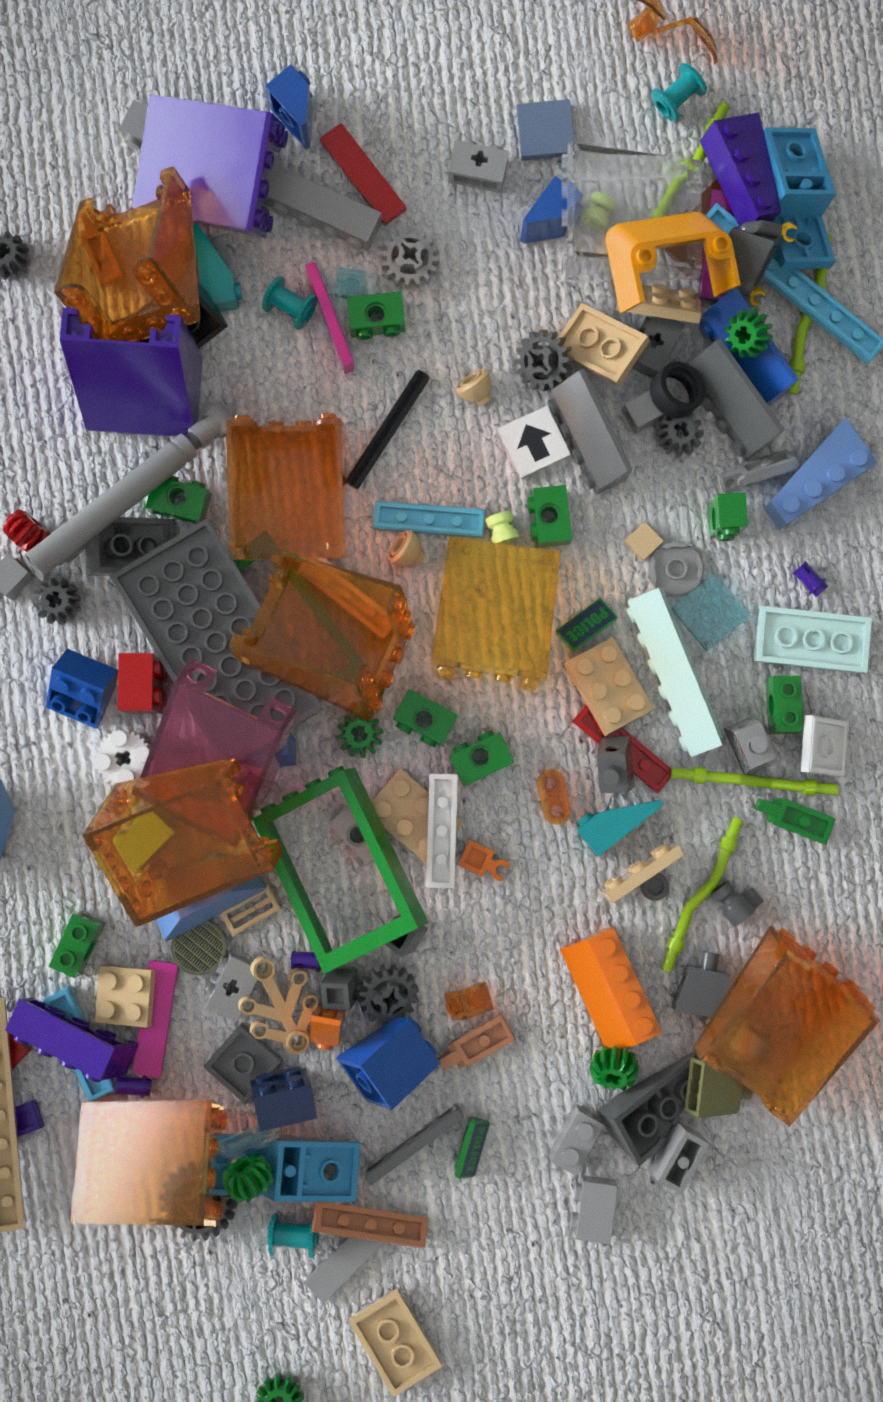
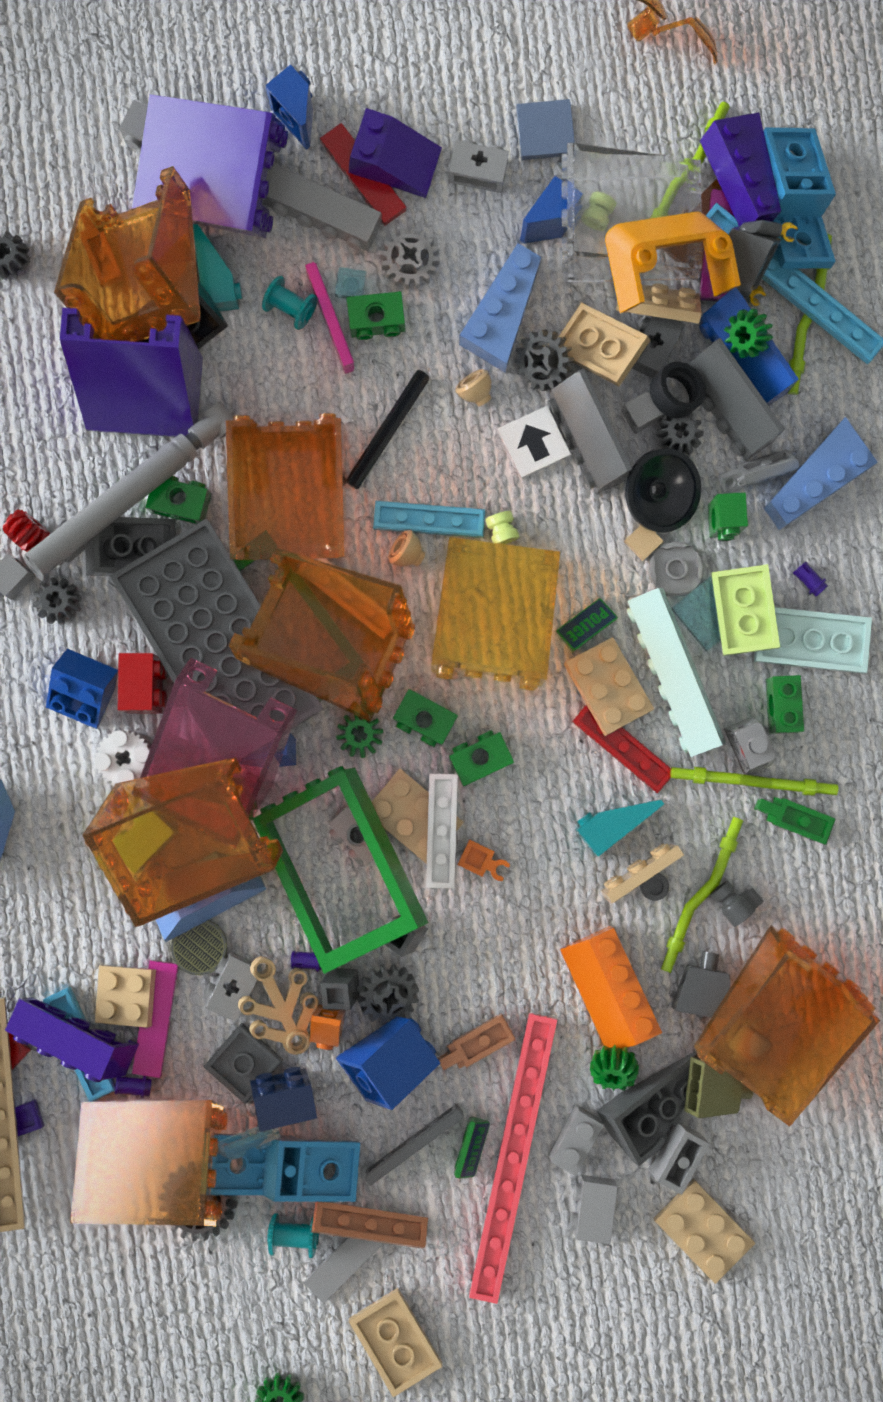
green brick [48,912,105,978] -> none
tan tile [220,884,282,937] -> none
green gear [222,1153,274,1203] -> none
clear orange bracket [445,982,494,1020] -> none
green brick [527,485,572,548] -> none
clear orange plate [537,769,571,825] -> none
dark grey torso [597,735,635,793] -> none
teal hose [651,63,707,121] -> none
white tile [801,715,848,777] -> none
none -> dark purple slope [348,108,442,198]
none -> medium blue wedge [459,243,541,373]
none -> coral plate [469,1012,557,1304]
none -> black dish [625,448,701,533]
none -> tan plate [653,1178,756,1284]
none -> yellowish green plate [711,564,780,656]

